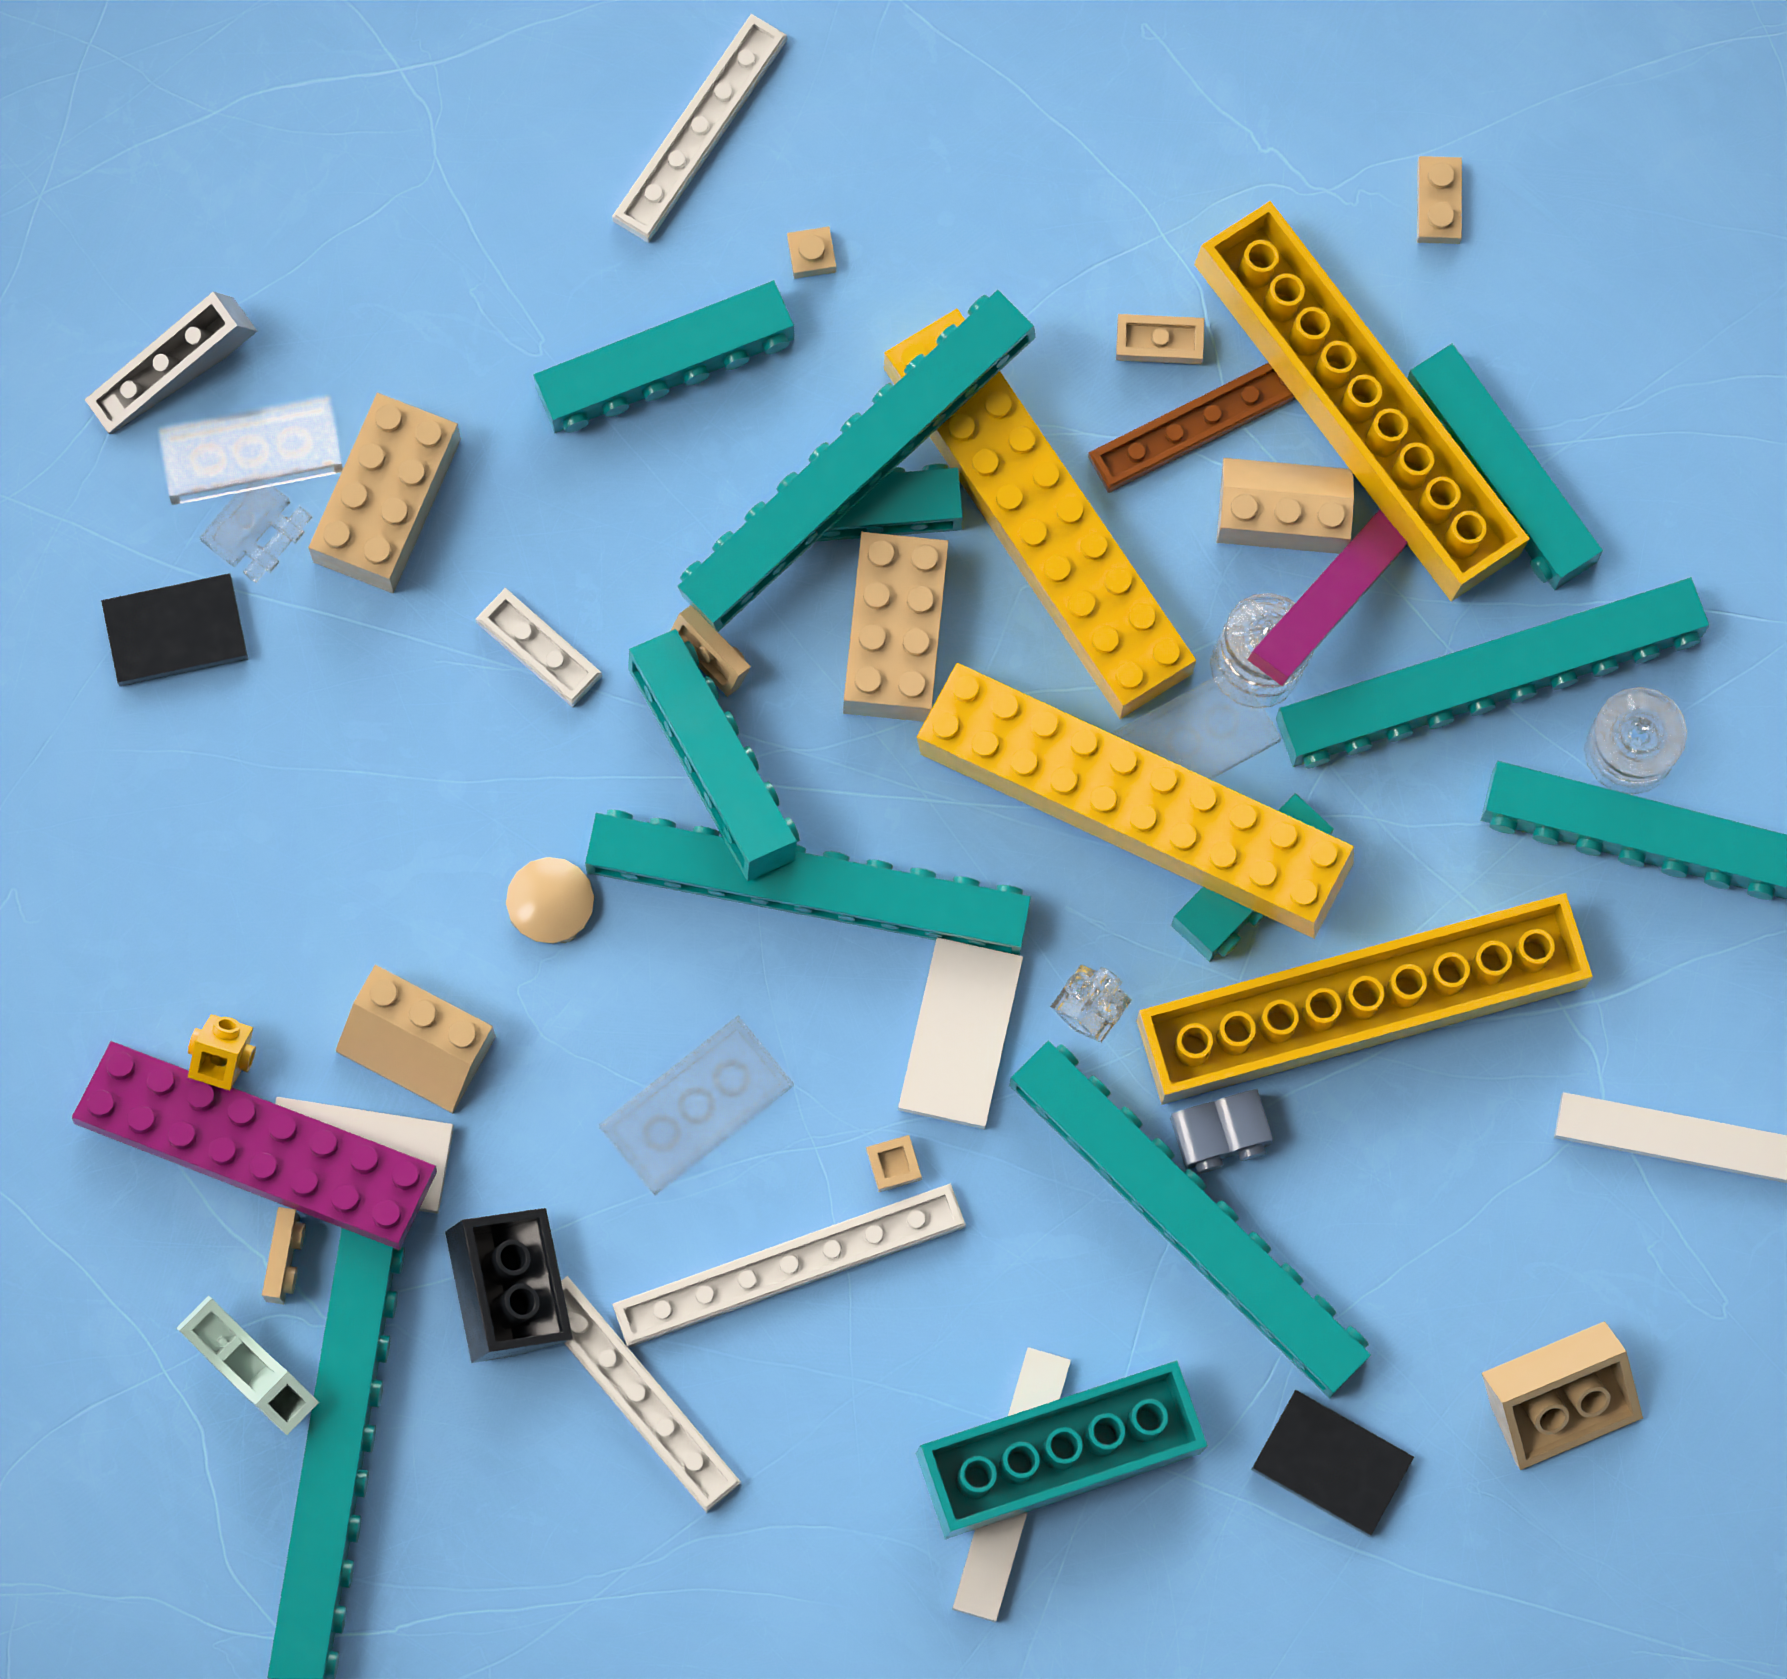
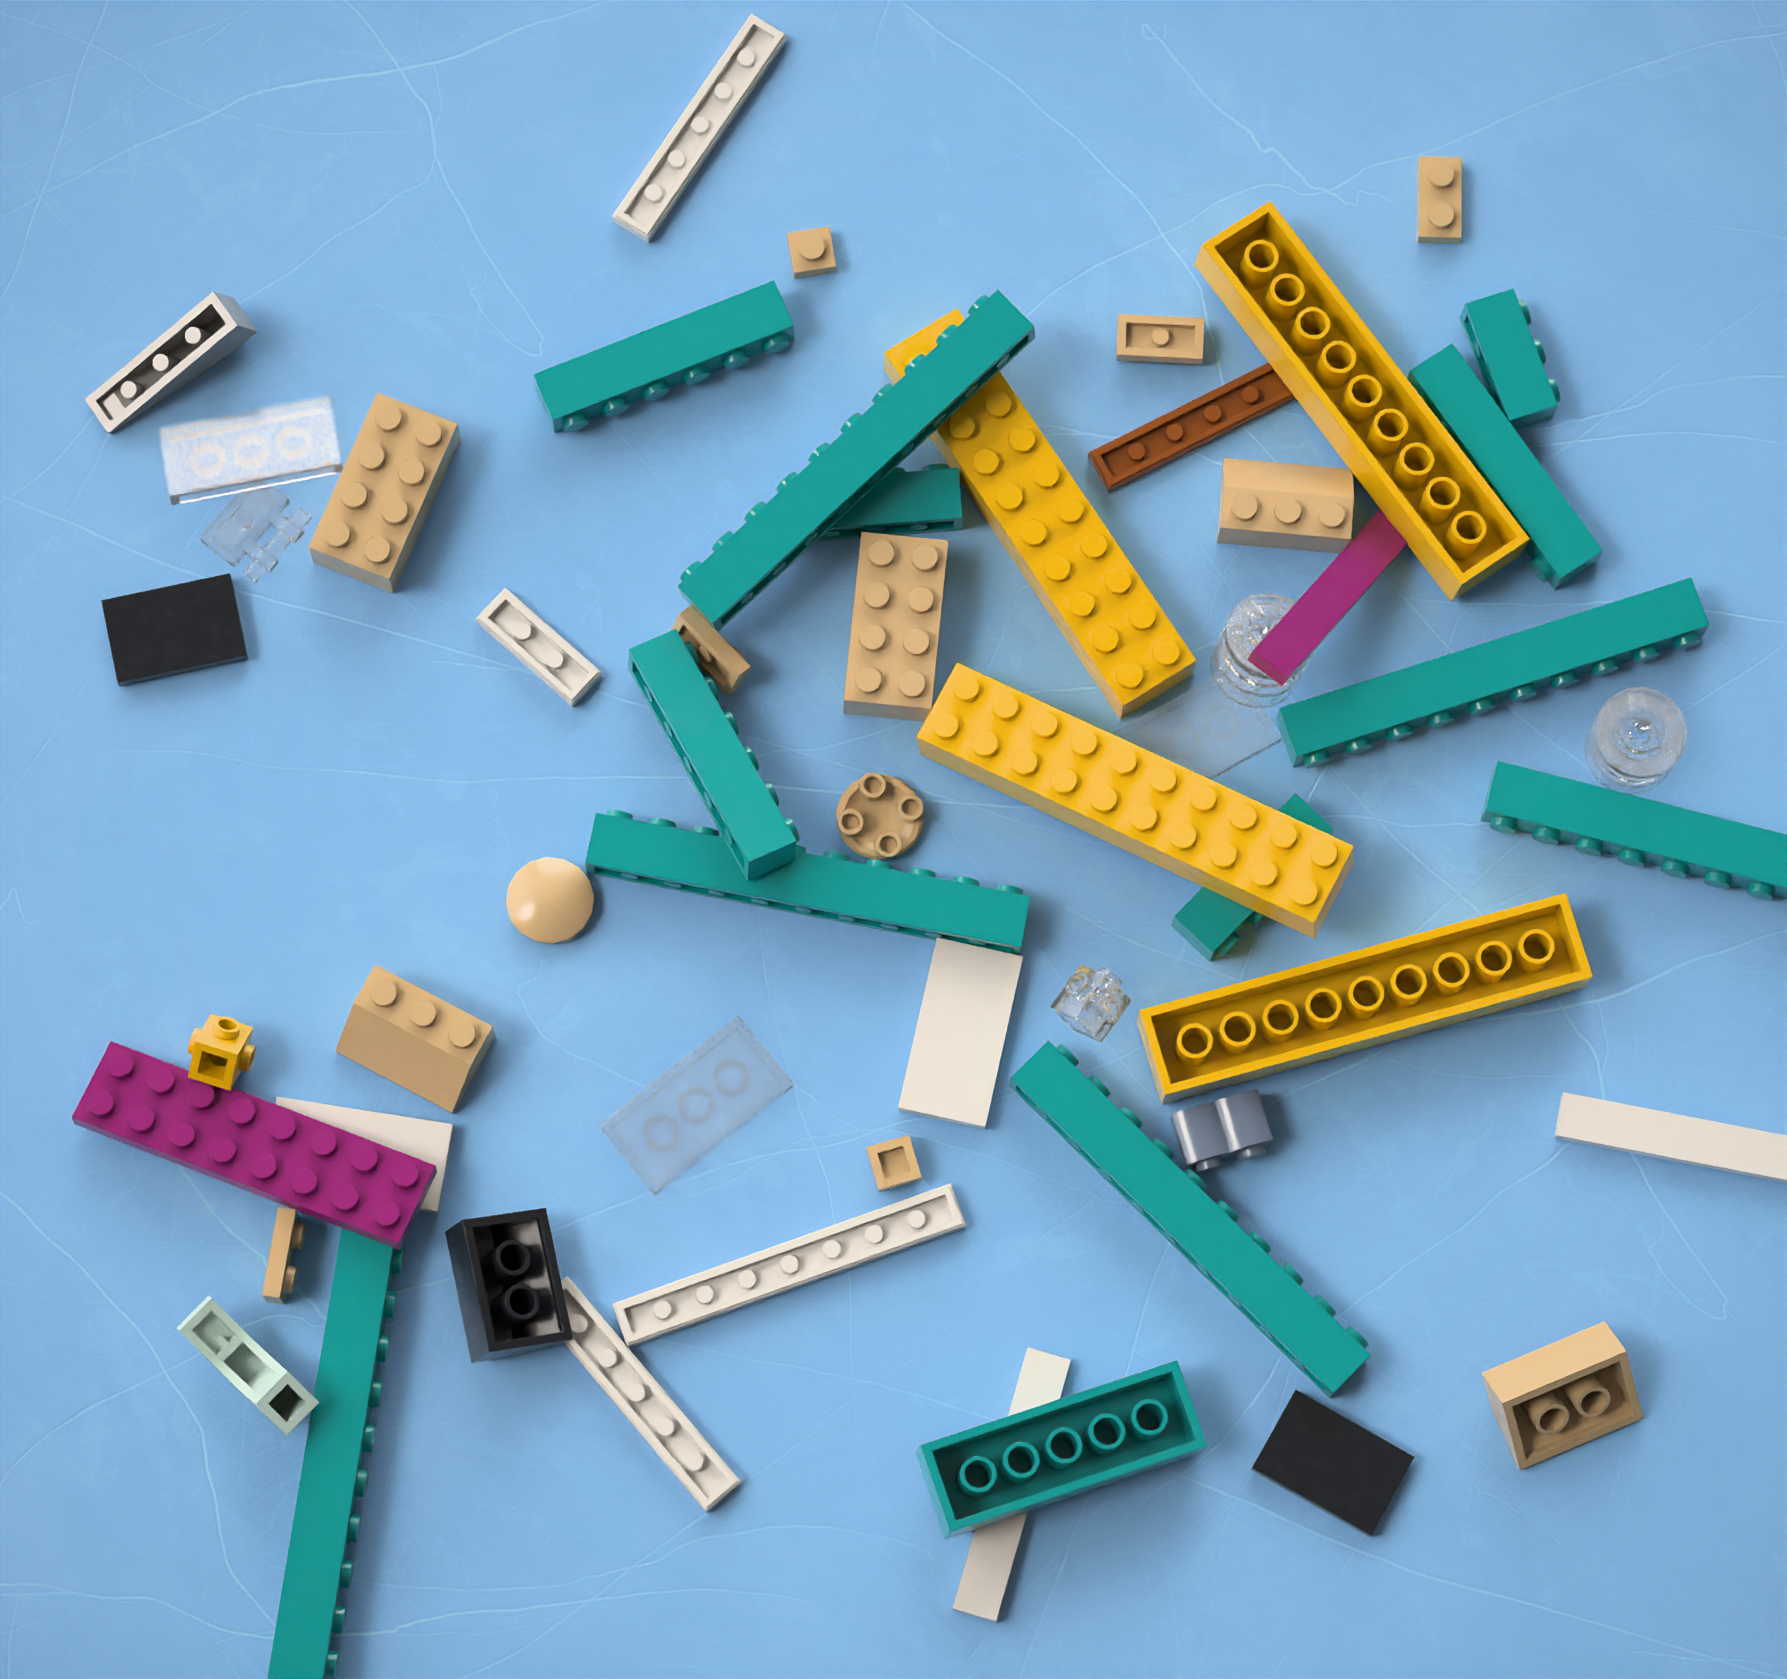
none -> tan dish [836,773,923,860]
none -> teal brick [1460,288,1561,430]

